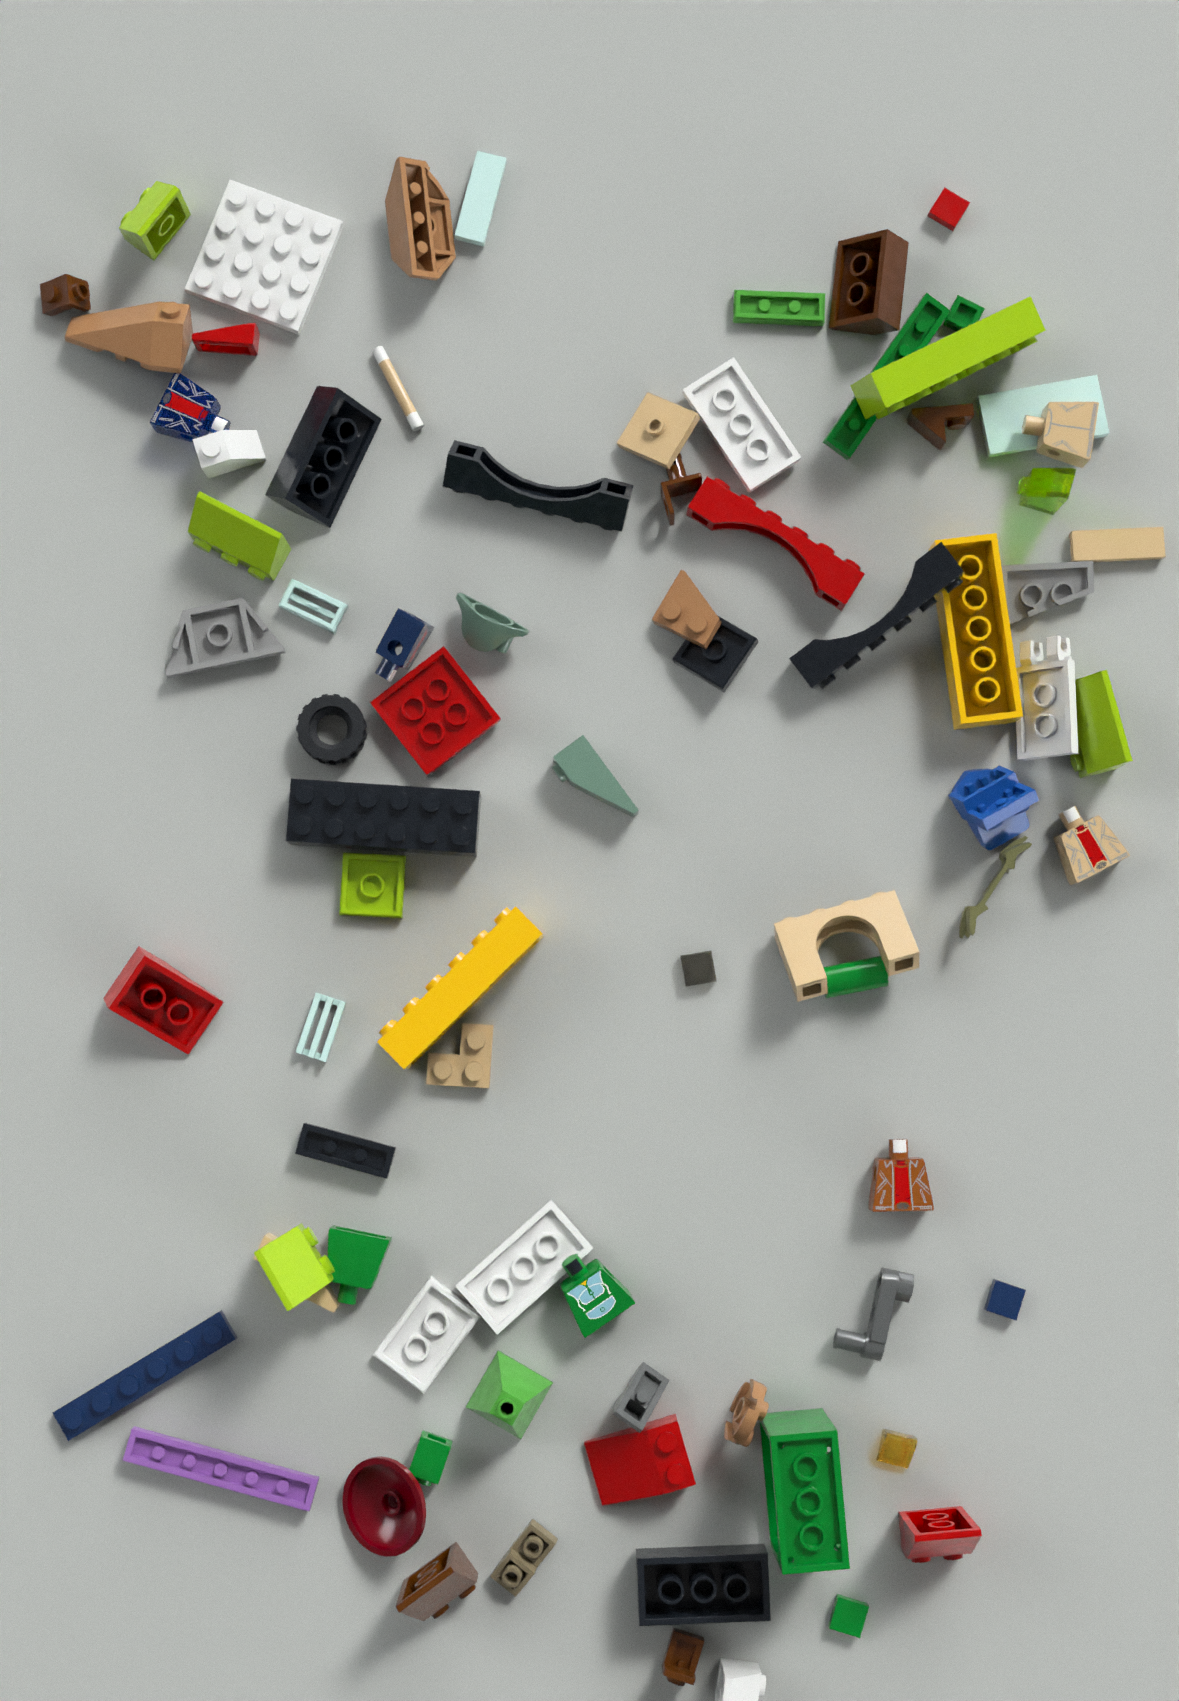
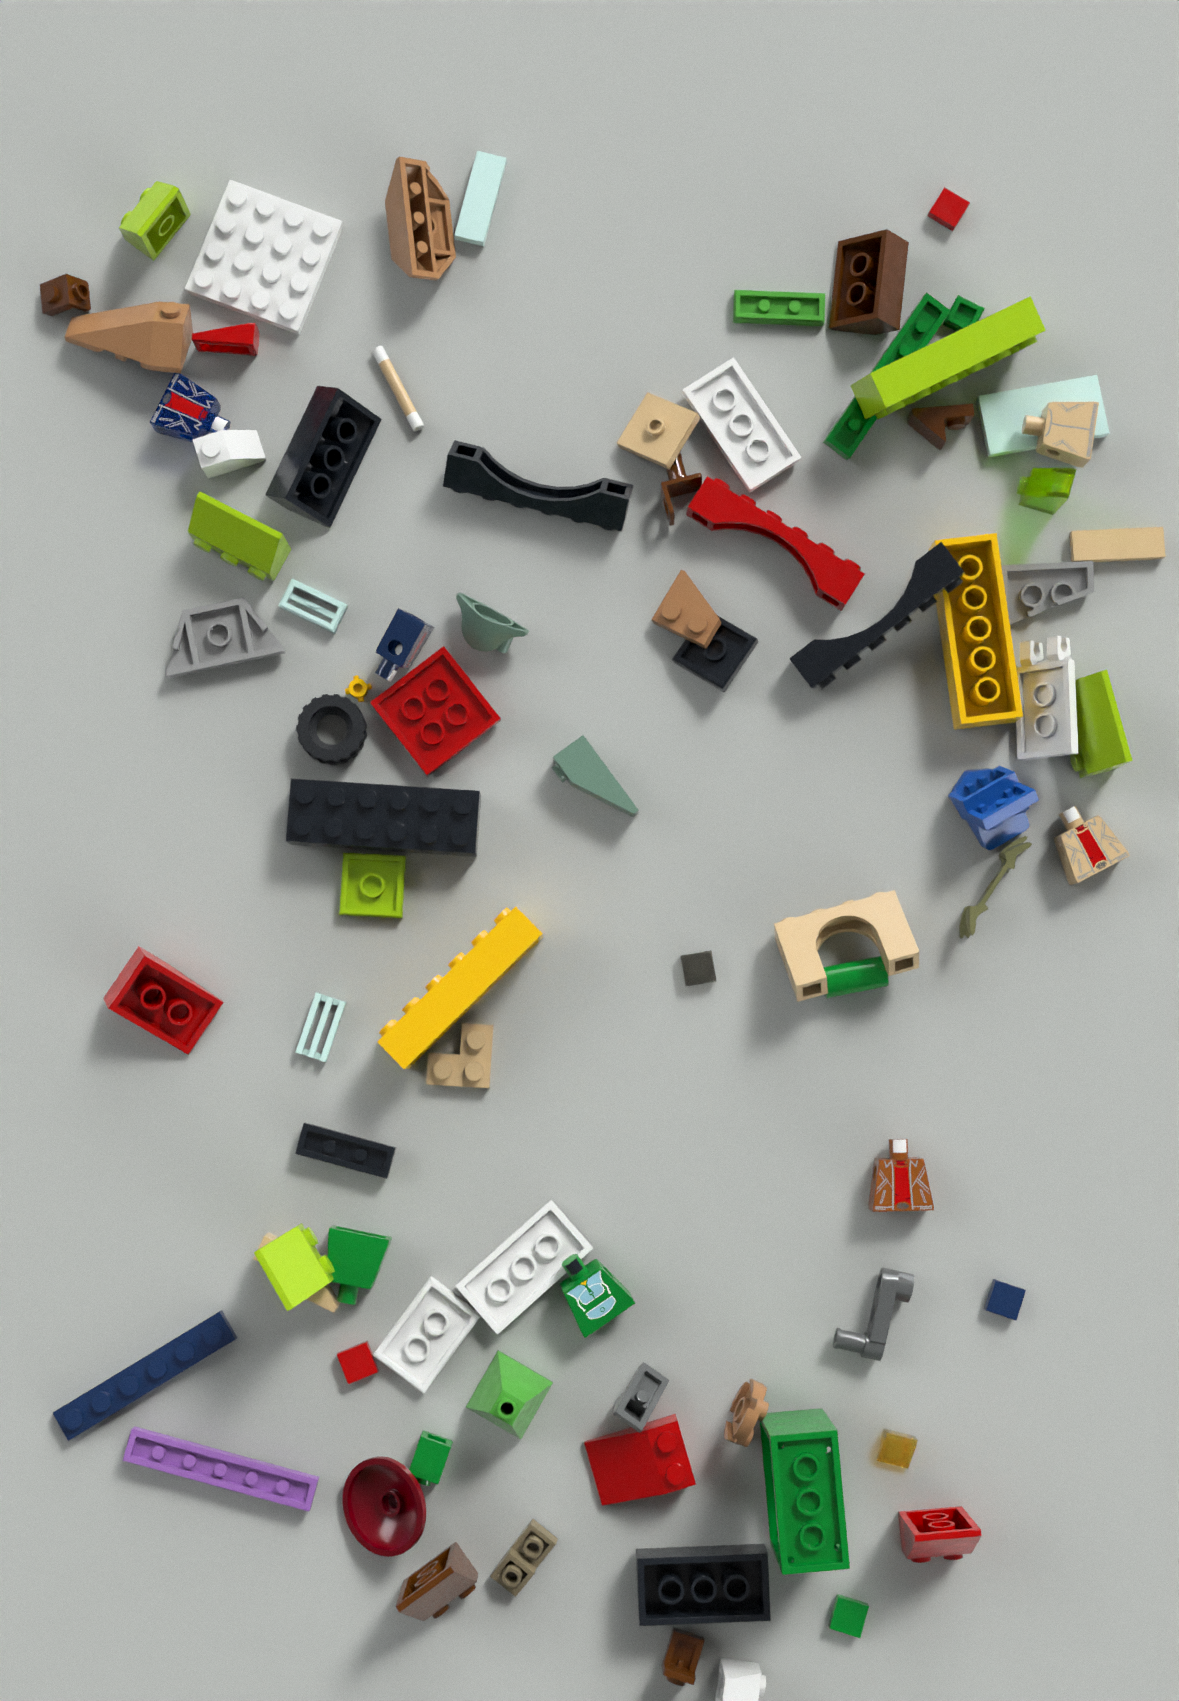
none -> red tile [337,1340,379,1384]
none -> yellow piece [345,675,372,702]

